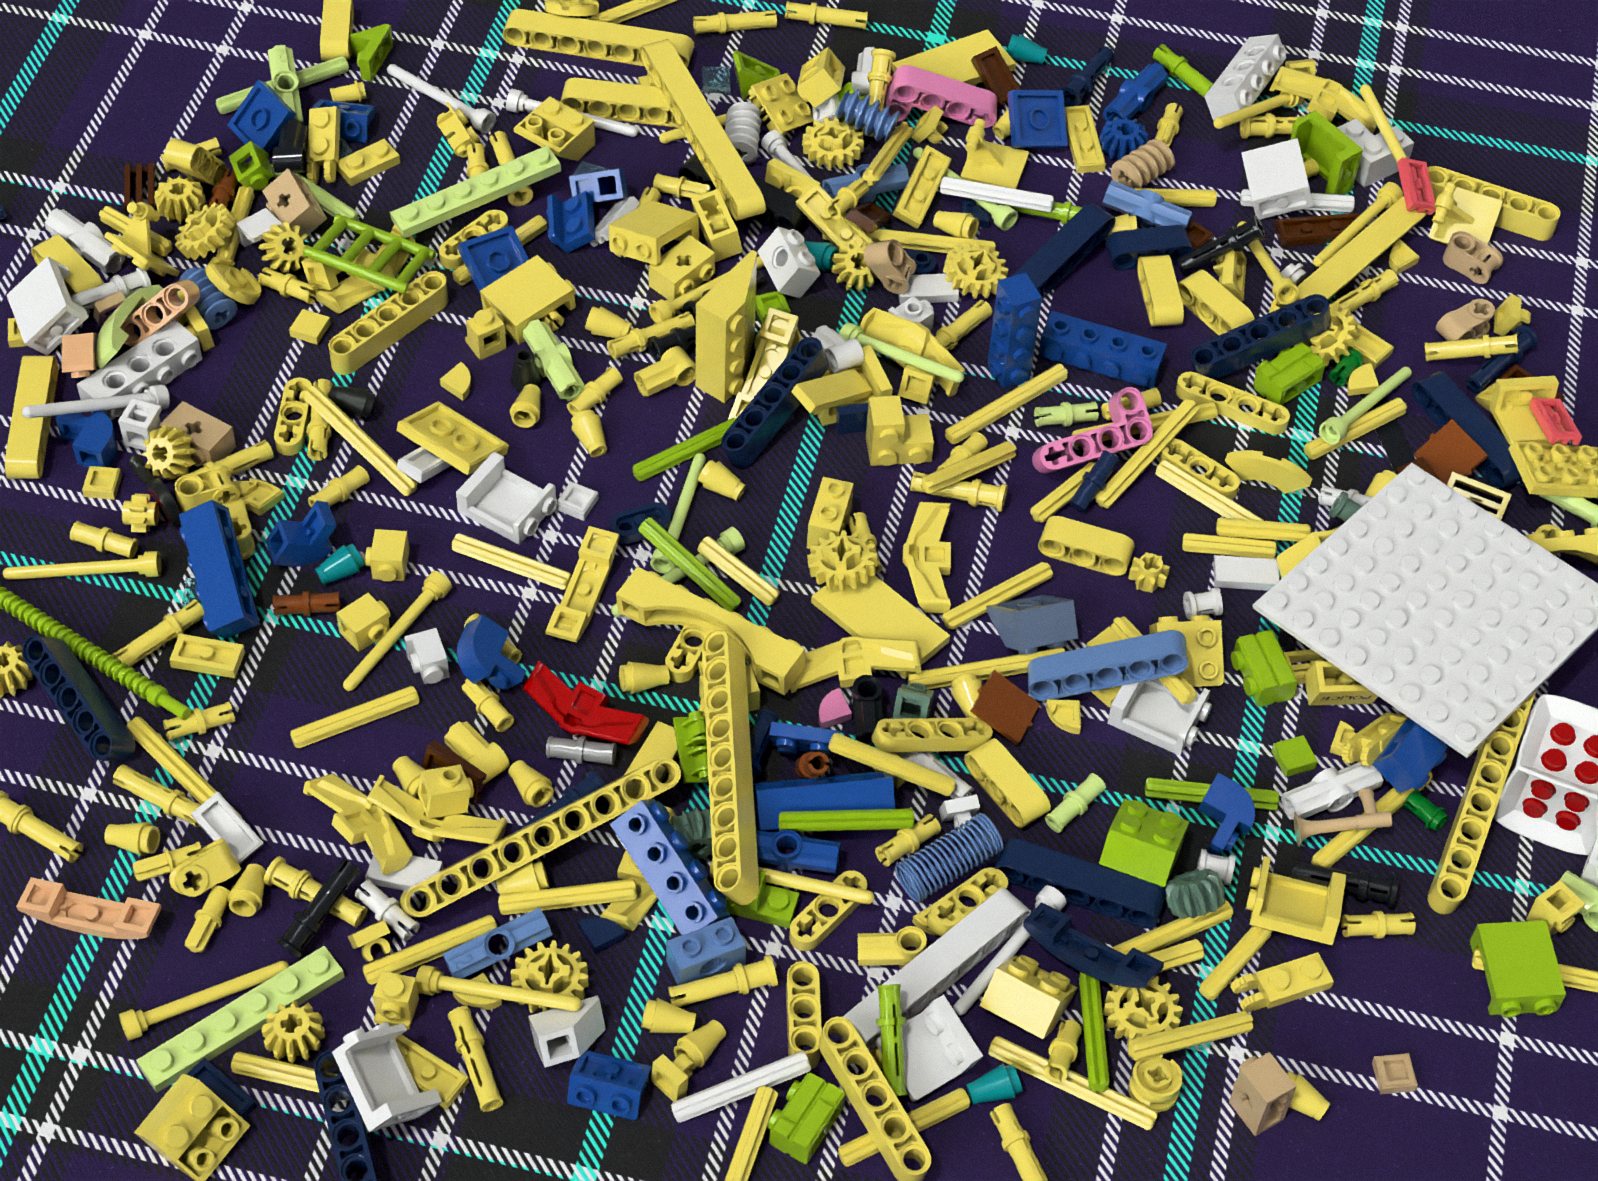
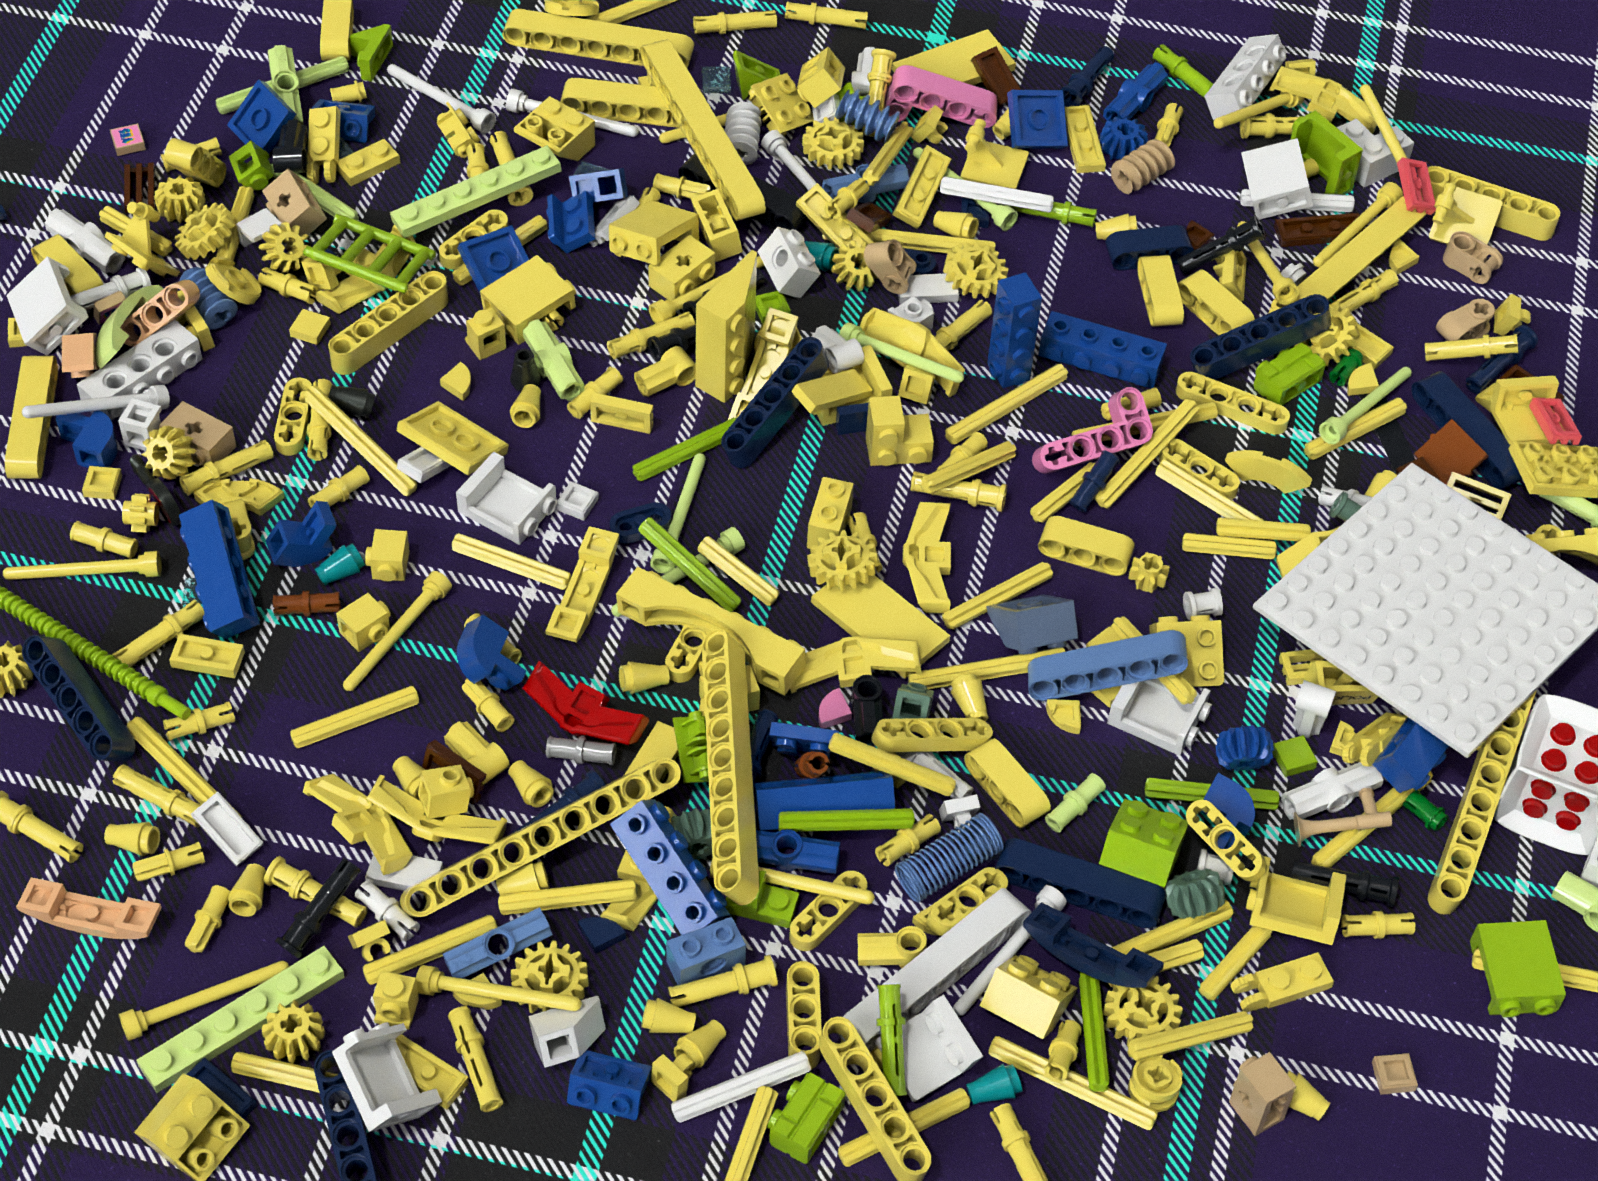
light yellow piece [169,838,241,897] -> none
light yellow piece [175,465,240,513] -> none
dark orange pin [208,168,239,208] -> none
white brick [404,628,449,684] -> none
light yellow cone [571,410,607,457] -> none
light yellow cone [585,306,632,338] -> none
light yellow cone [698,460,747,501] -> none
light yellow plate [765,158,820,198] -> none
dark orange piece [970,670,1040,745] -> none
teal cone [1006,34,1048,65] -> none
dark blue beam [1012,202,1116,299] -> none
yellowish green pin [1034,402,1099,427] -> none
medium blue piece [1102,180,1192,228] -> none
light yellow axle [1135,188,1217,207] -> none
white tile [1213,555,1280,591] -> none
lime brick [1231,630,1298,707] -> none
light yellow brick [1526,880,1586,936] -> none
none -> tile [110,123,146,156]
none -> light yellow tile [590,393,653,434]
none -> light yellow beam [1186,800,1267,882]
none -> blue gear [1215,725,1274,771]
none -> white piece [1292,680,1336,738]

